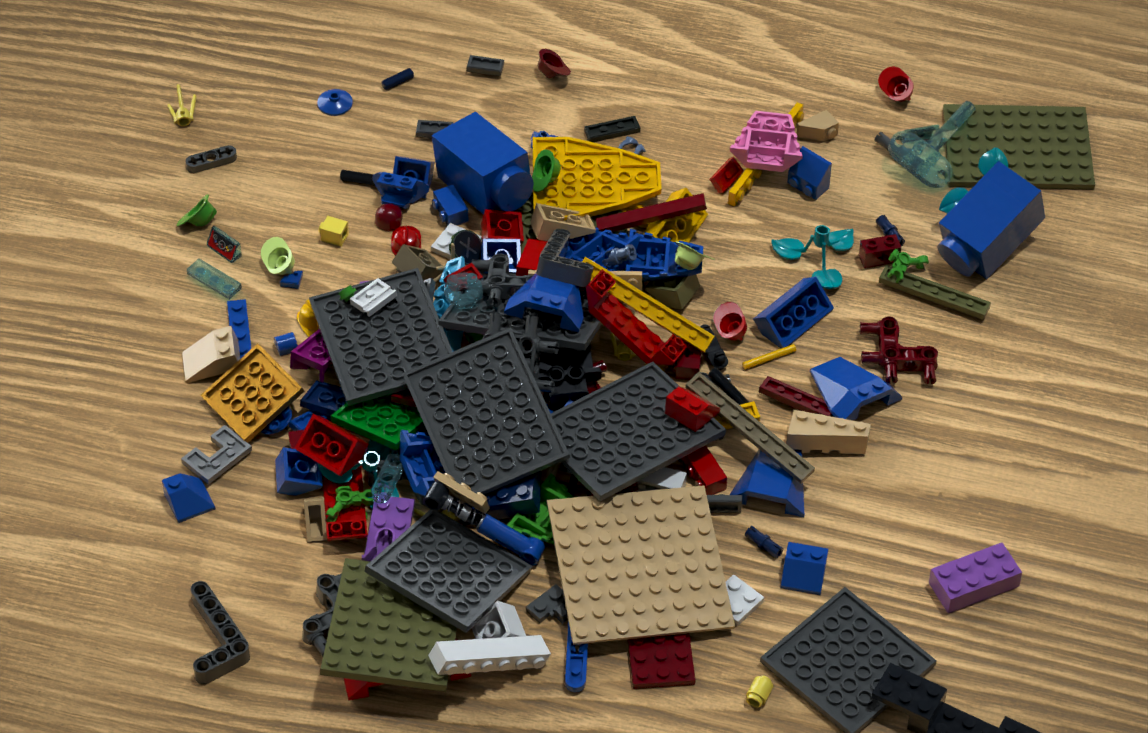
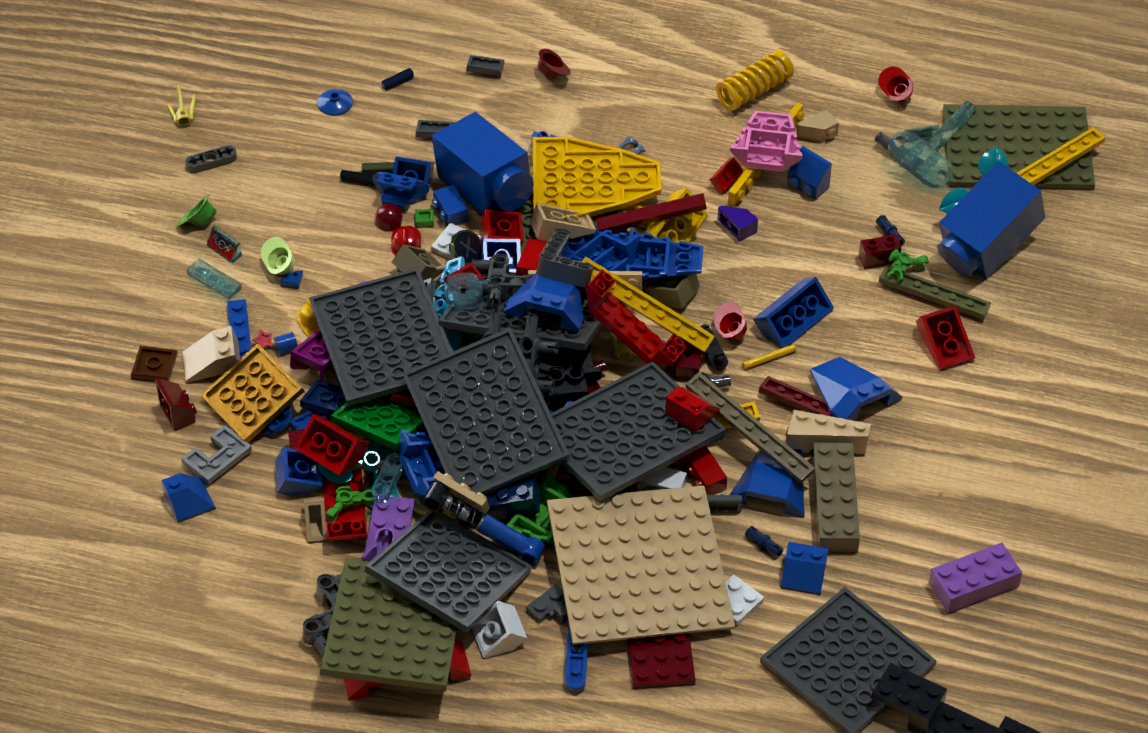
dark grey beam [191,581,250,684] -> none
light yellow brick [319,216,349,247] -> none
bright green plate [338,285,356,302] -> none
white plate [350,278,397,317] -> none
white brick [428,635,551,675] -> none
bright green piece [532,149,561,192] -> none
pearl dark grey tile [584,116,641,142] -> none
sand blue piece [602,244,637,267] -> none
yellowish green piece [675,241,715,270] -> none
black axle [708,367,749,405] -> none
light yellow brick [746,676,774,708] -> none
teal plant [771,225,854,289] -> none
dark red pin [860,316,938,384] -> none
none -> reddish brown tile [131,346,178,382]
none -> dark red slope [155,378,197,431]
none -> coral piece [252,329,273,348]
none -> olive axle [362,162,394,174]
none -> bright green tile [415,209,434,227]
none -> yellow piece [716,50,794,111]
none -> dark purple slope [717,206,758,242]
none -> dark tan brick [812,443,860,553]
none -> red slope [916,305,975,370]
none -> yellow plate [1017,127,1106,185]

